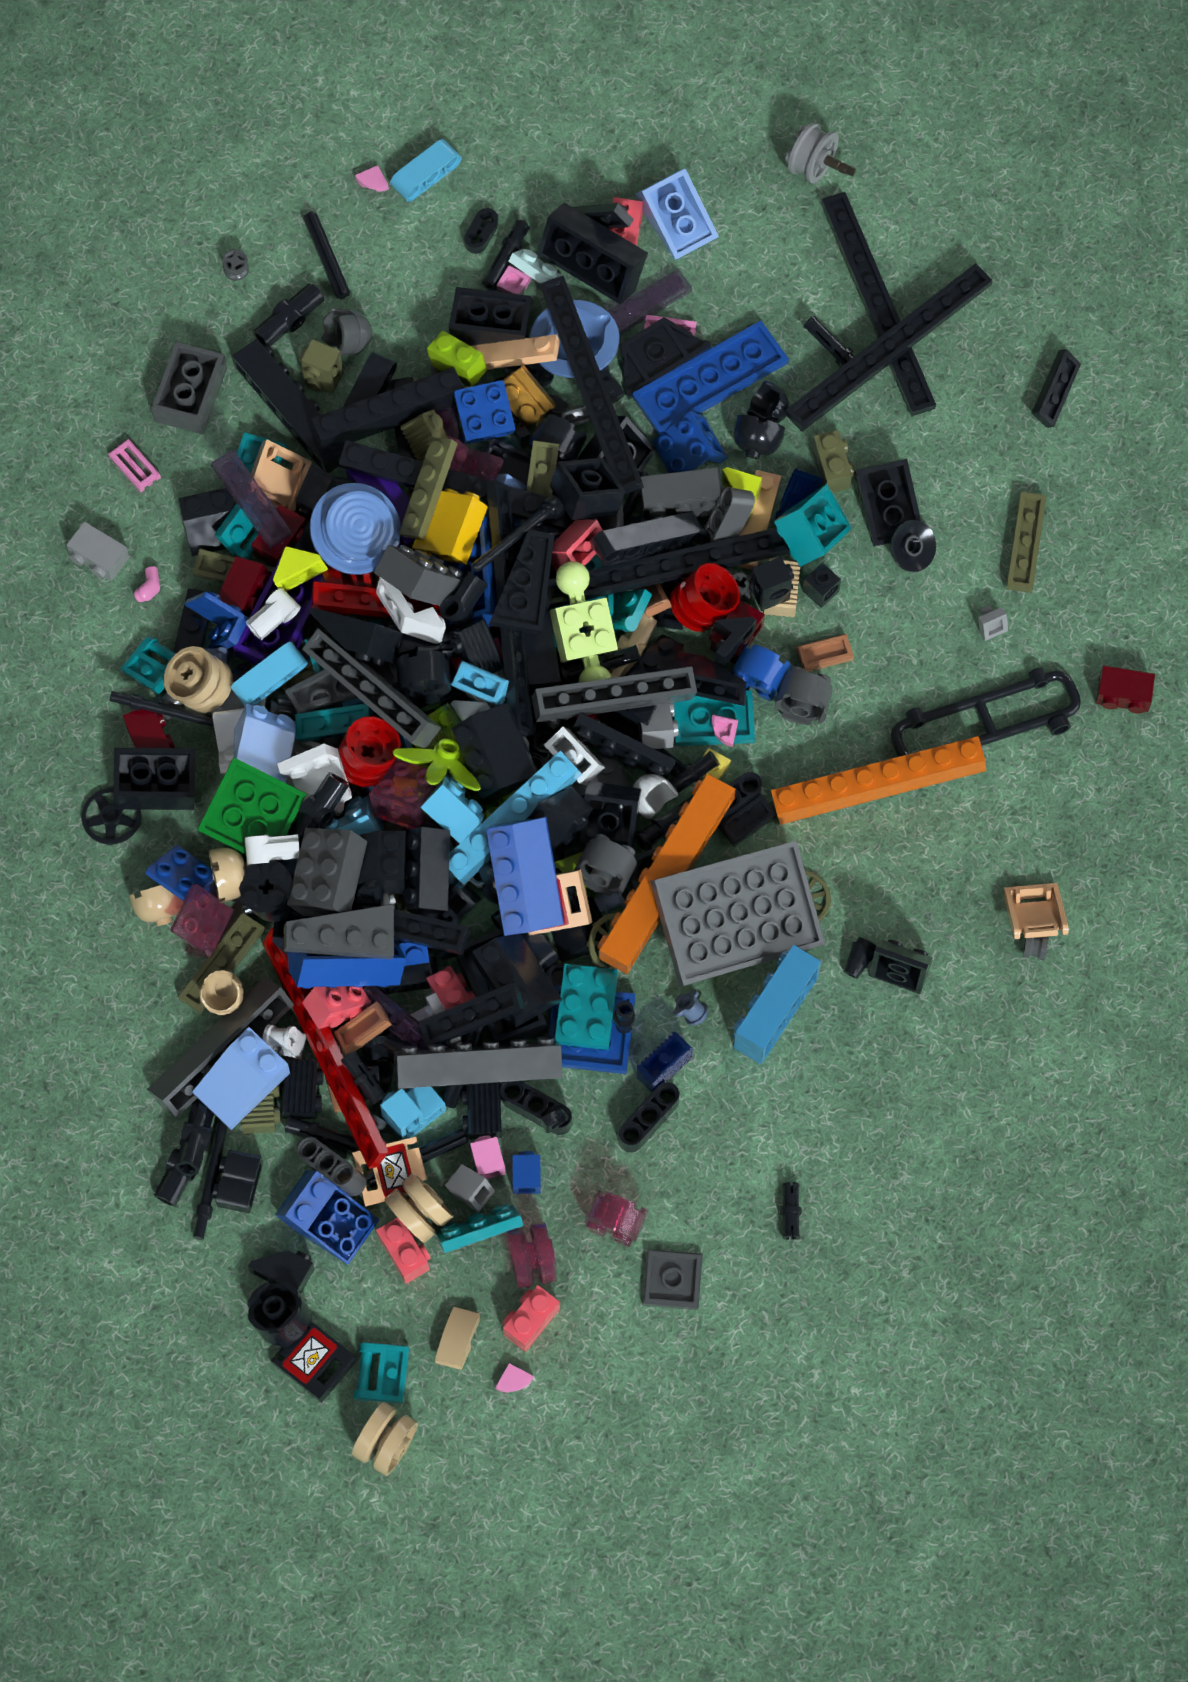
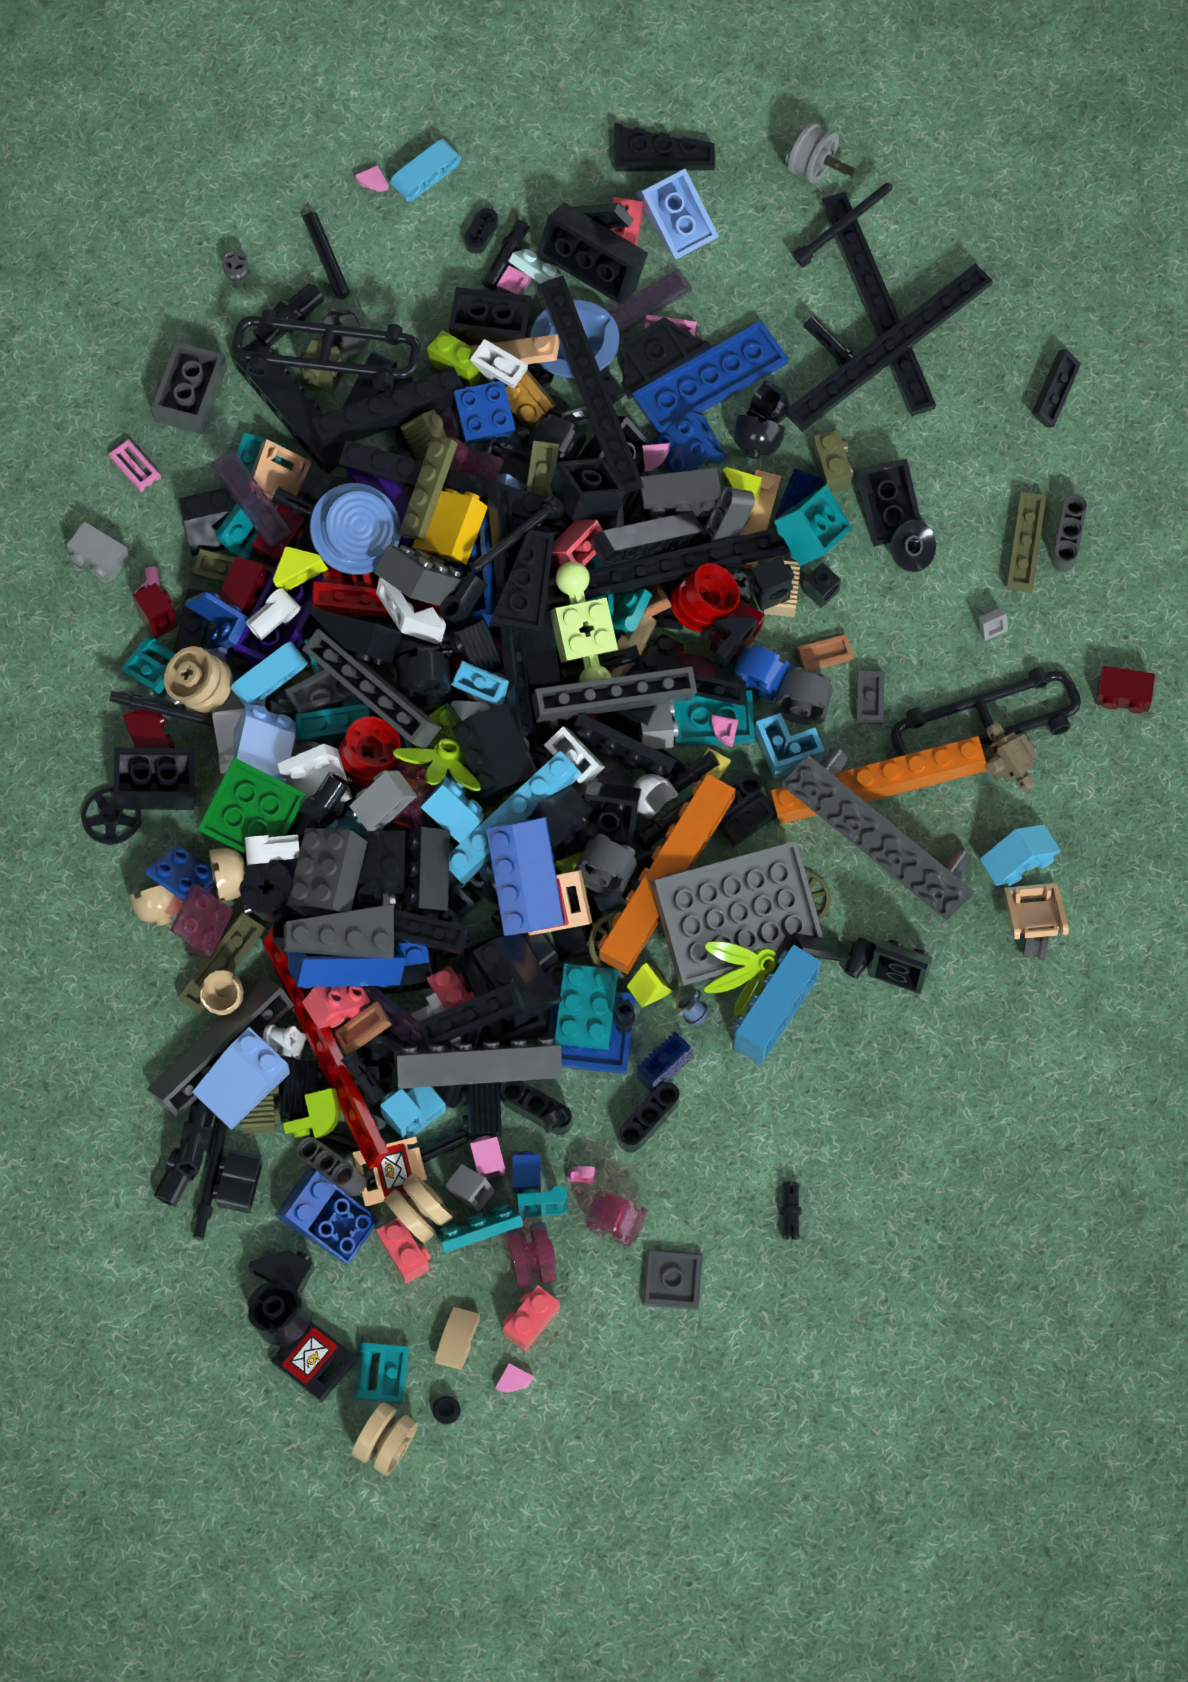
none -> dark red brick [133,582,177,639]
none -> black bar [232,309,421,391]
none -> black pin [272,487,315,519]
none -> lime brick [283,1088,340,1138]
none -> light grey brick [350,770,417,831]
none -> black plate [432,1396,461,1425]
none -> white slope [470,339,528,389]
none -> teal plate [517,1185,568,1218]
none -> bright pink tile [567,1166,595,1184]
none -> black wing [614,123,715,171]
none -> neon yellow slope [627,963,673,1008]
none -> bright pink tile [643,443,670,471]
none -> lime plant [704,941,777,1016]
none -> medium azure brick [755,713,825,779]
none -> dark grey piece [782,748,974,920]
none -> black piece [791,182,893,268]
none -> black slope [791,933,851,961]
none -> dark grey plate [856,670,884,724]
none -> medium azure brick [980,825,1061,886]
none -> dark tan piece [985,722,1038,792]
none -> dark grey beam [1052,494,1087,572]

